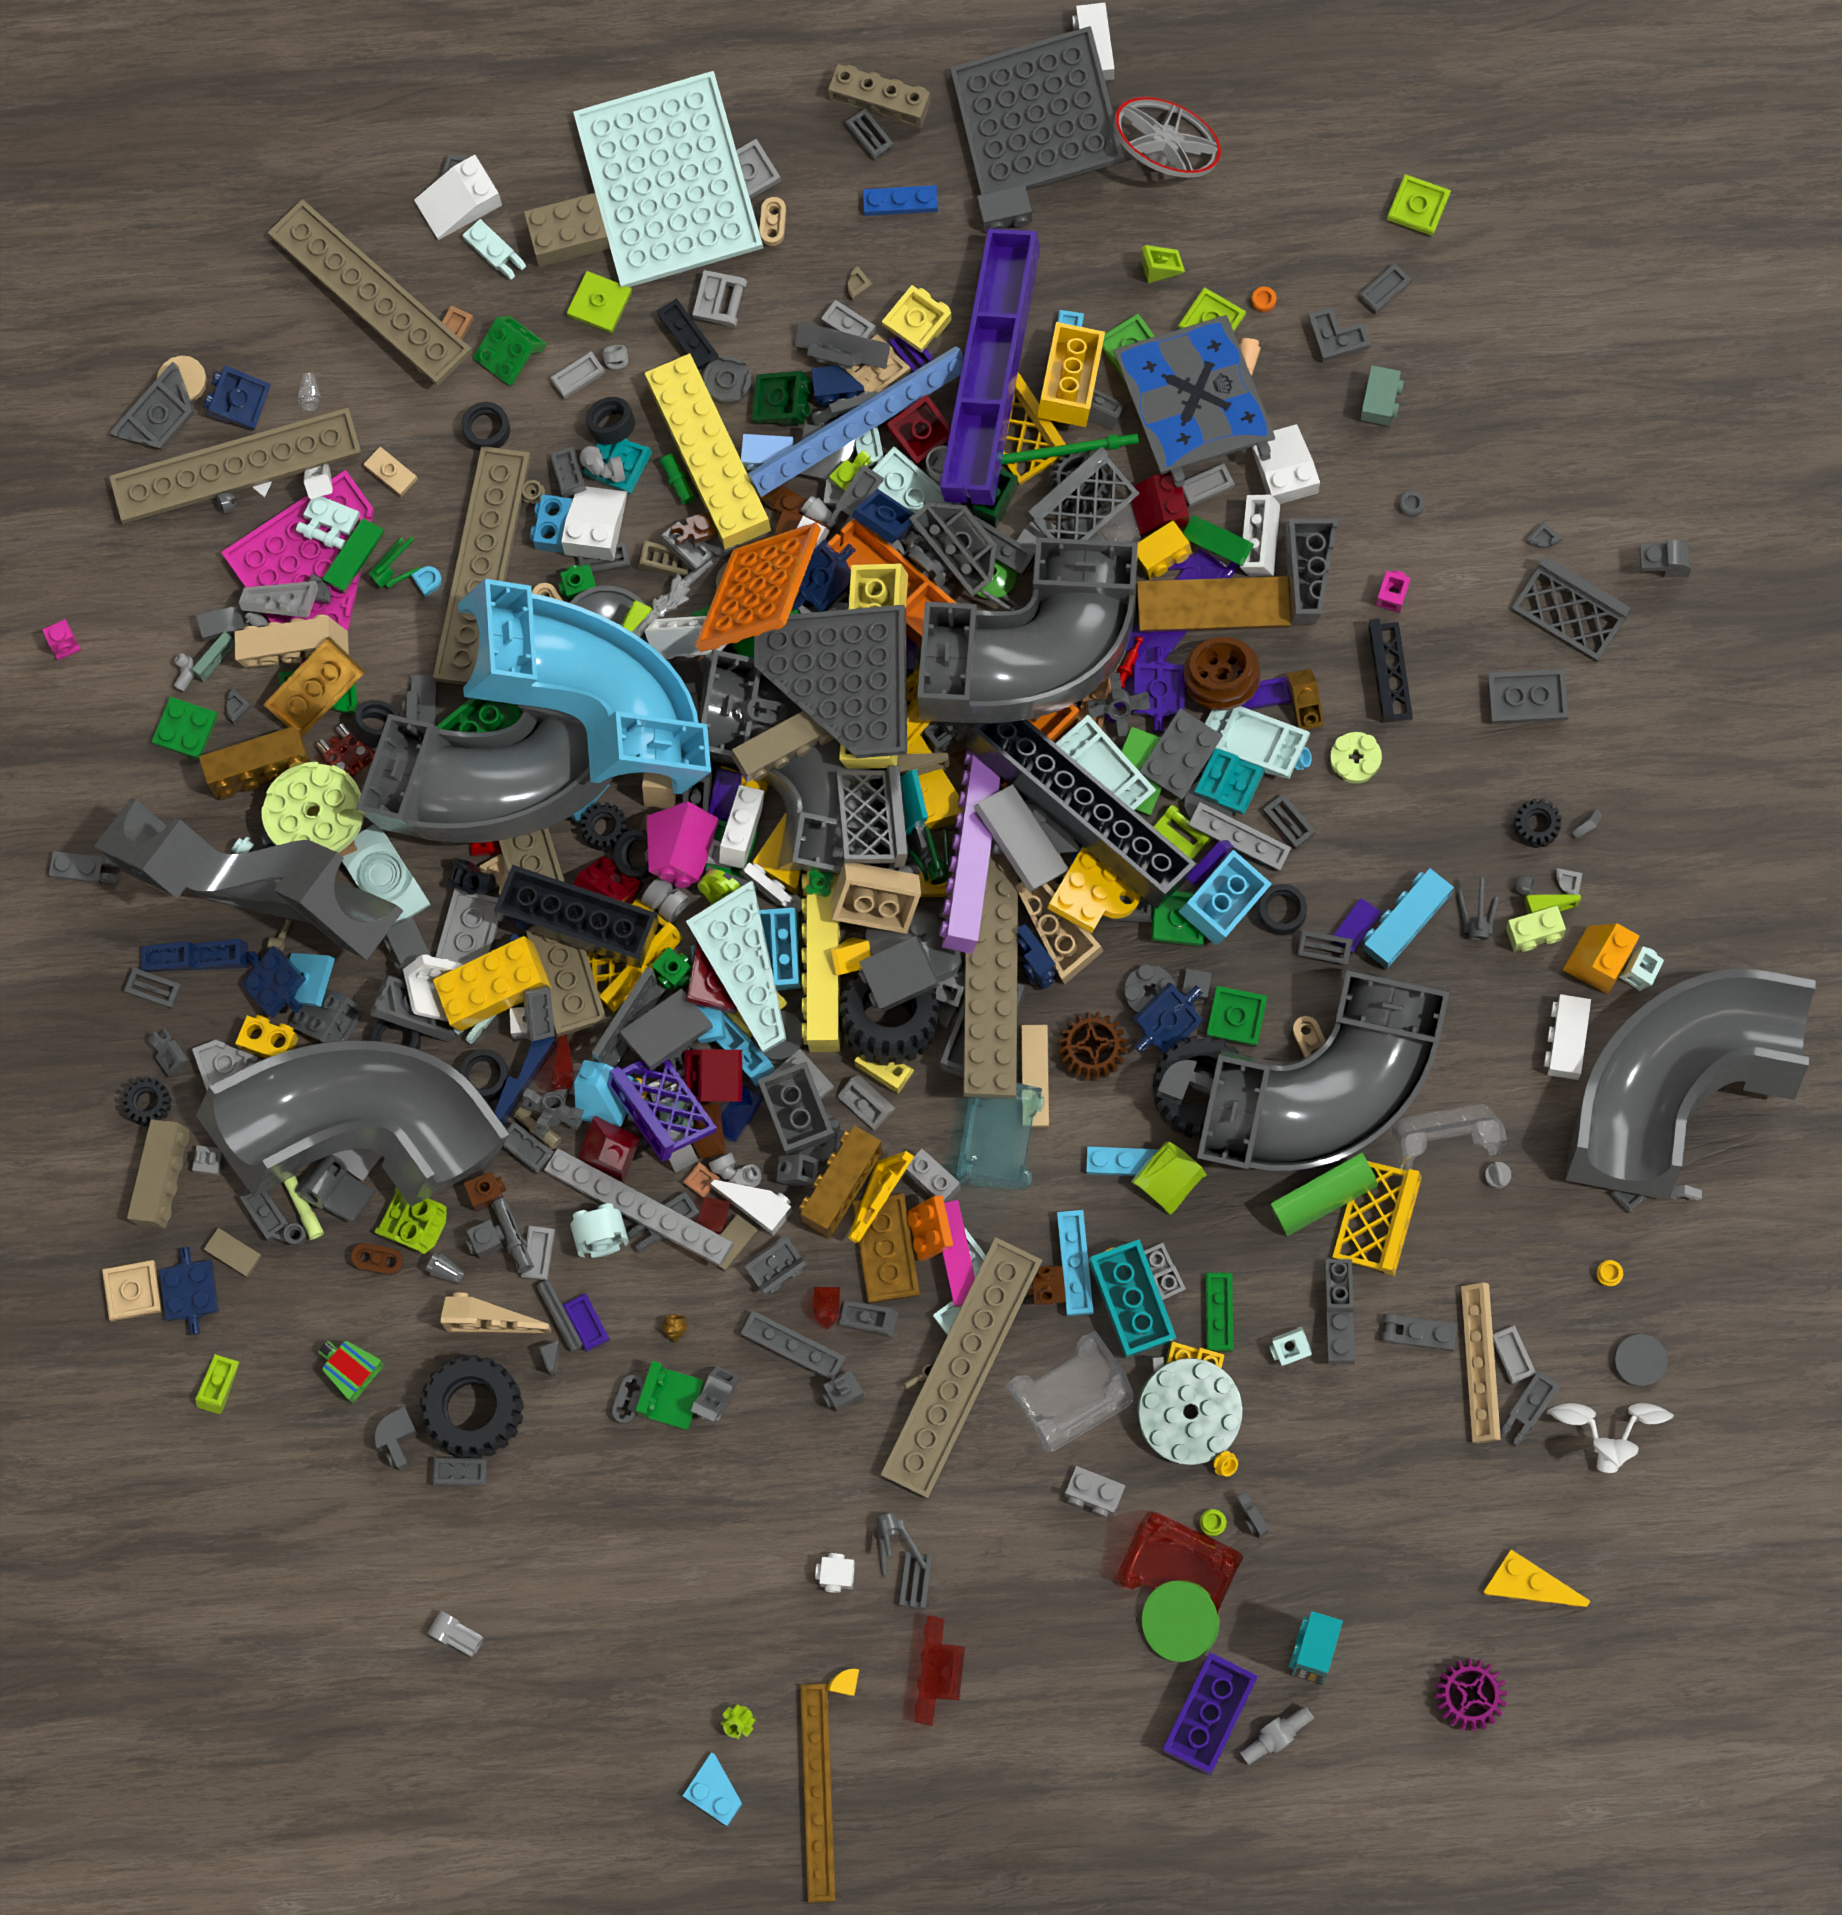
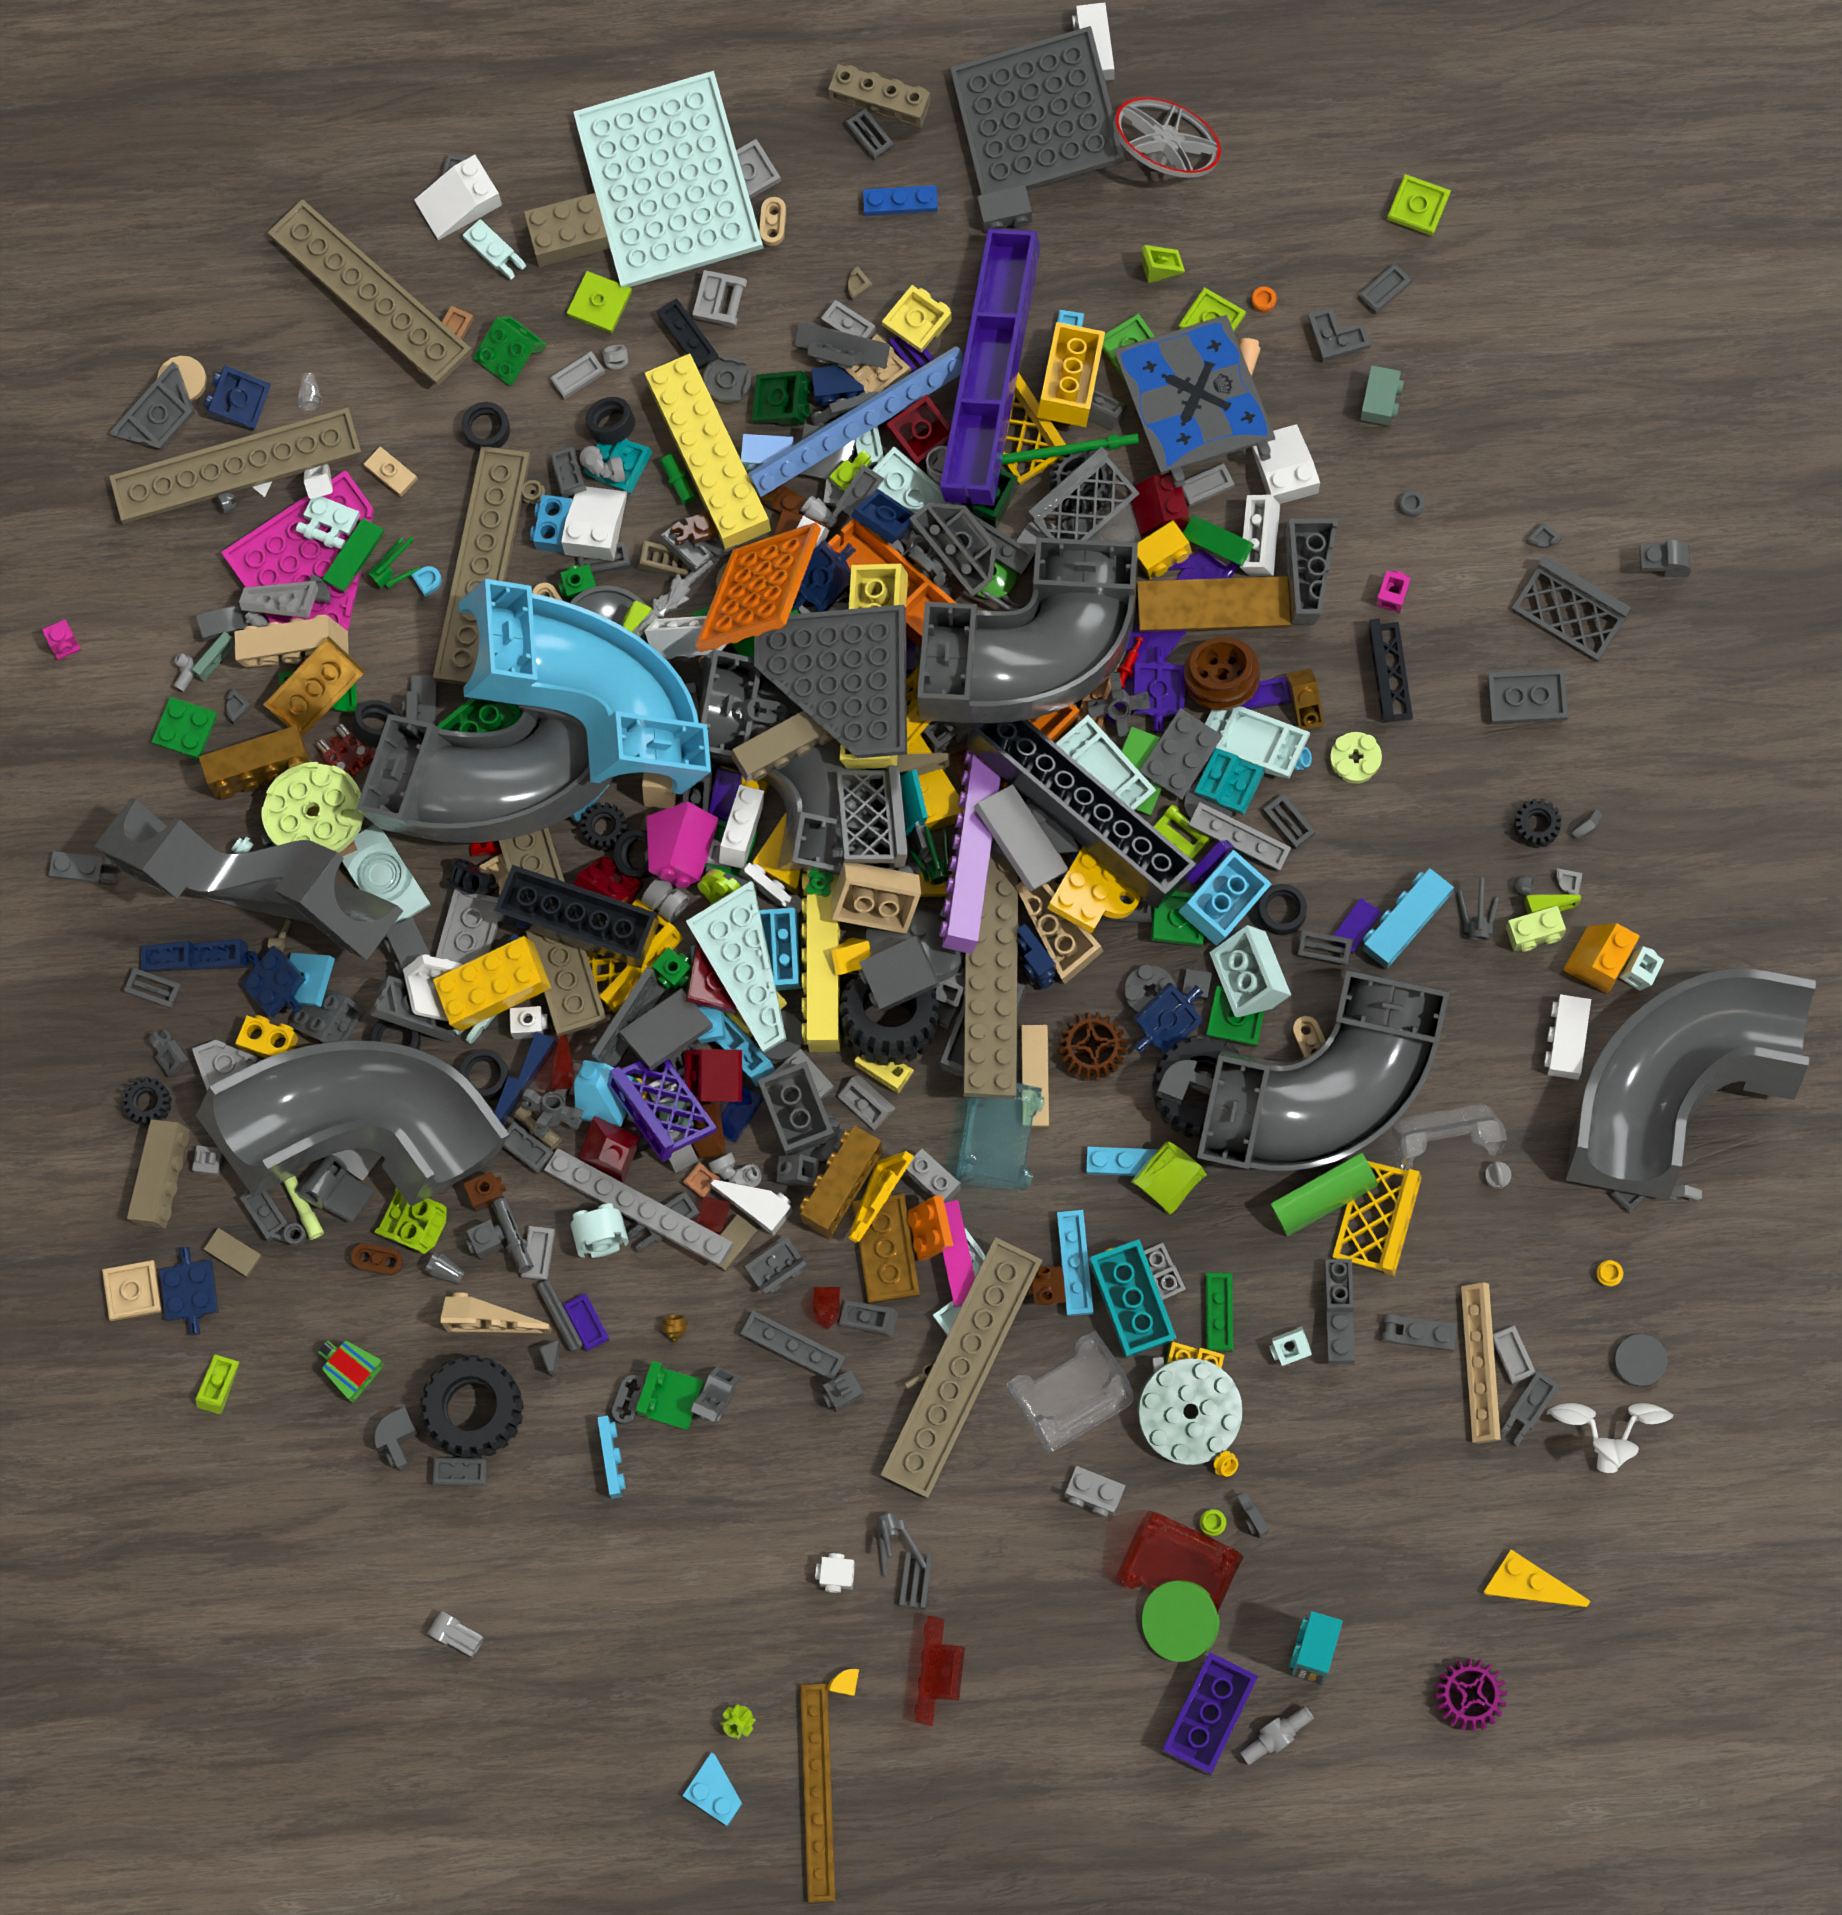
dark grey plate [523,985,555,1042] -> none
none -> medium azure plate [597,1416,626,1499]
none -> light aqua slope [1209,925,1291,1017]

